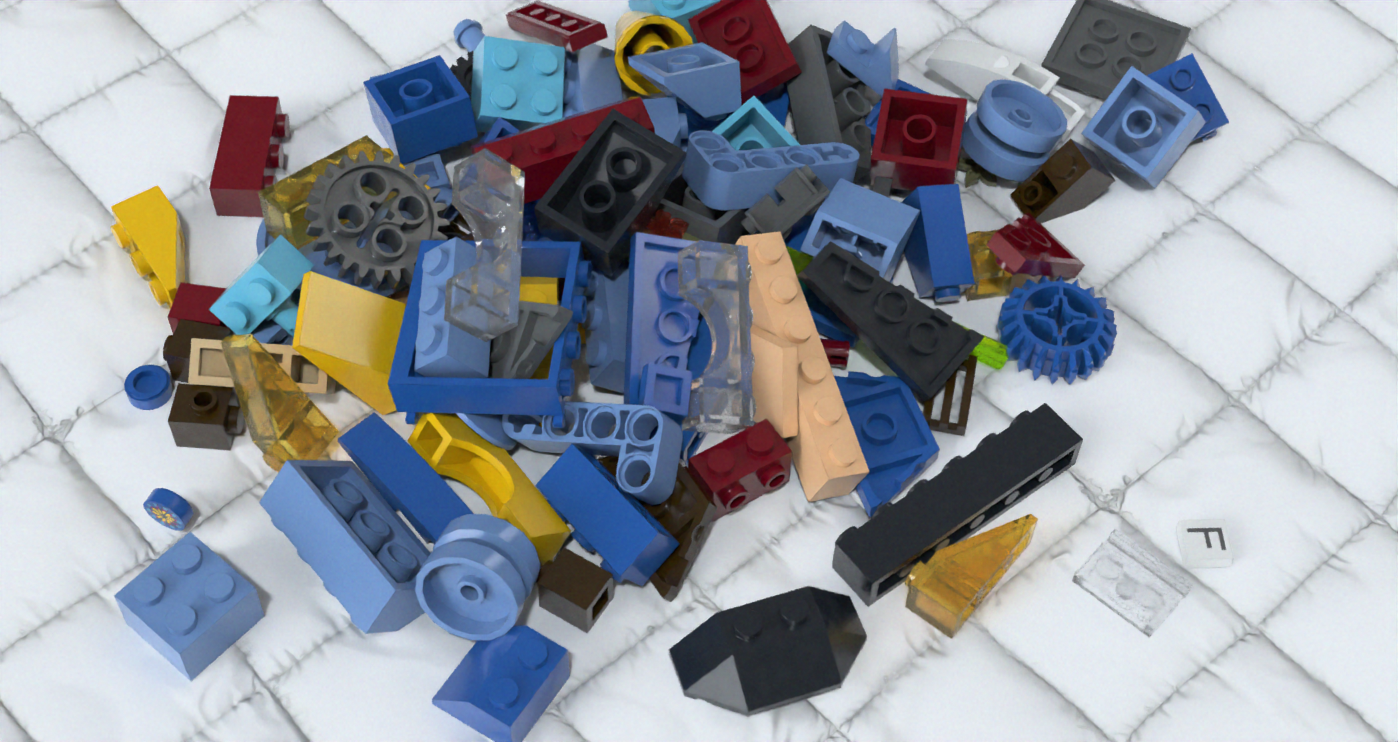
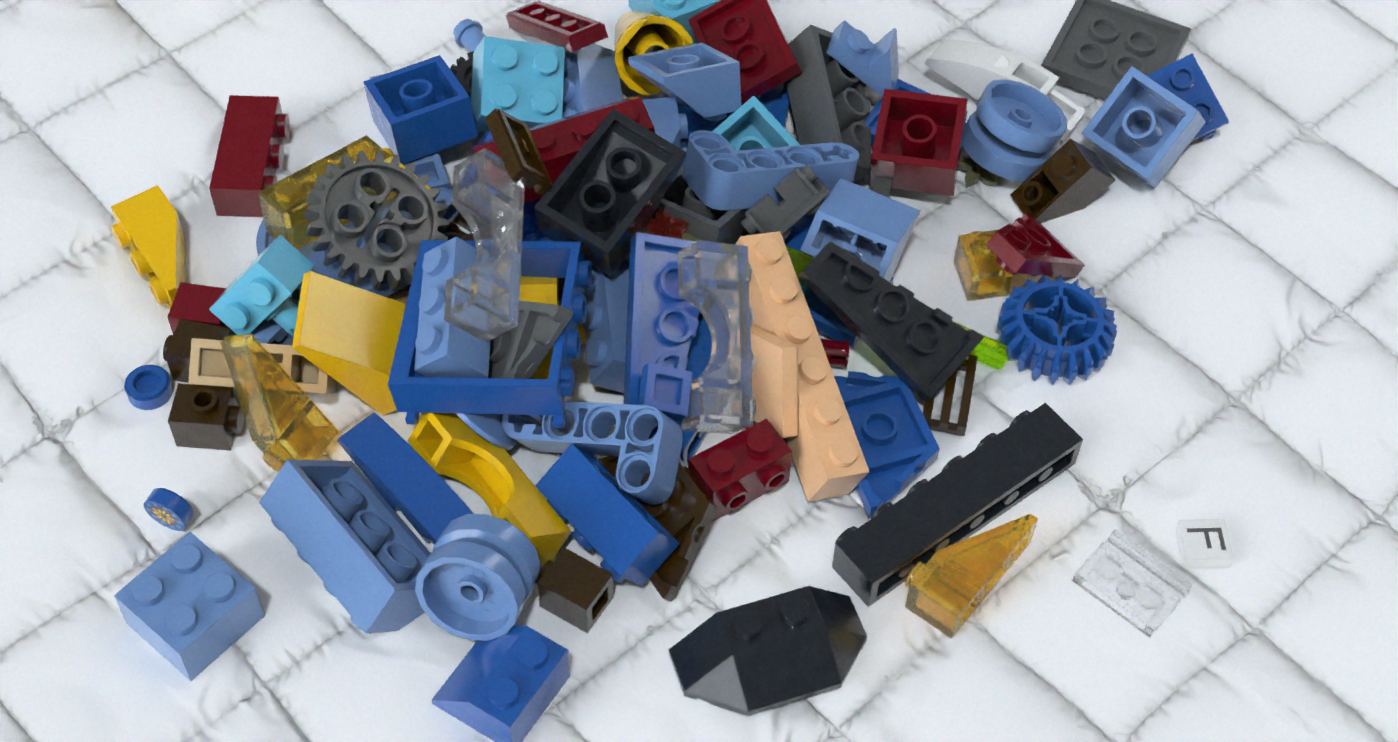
blue slope [901,184,975,302] -> none
none -> dark brown tile [485,108,553,195]

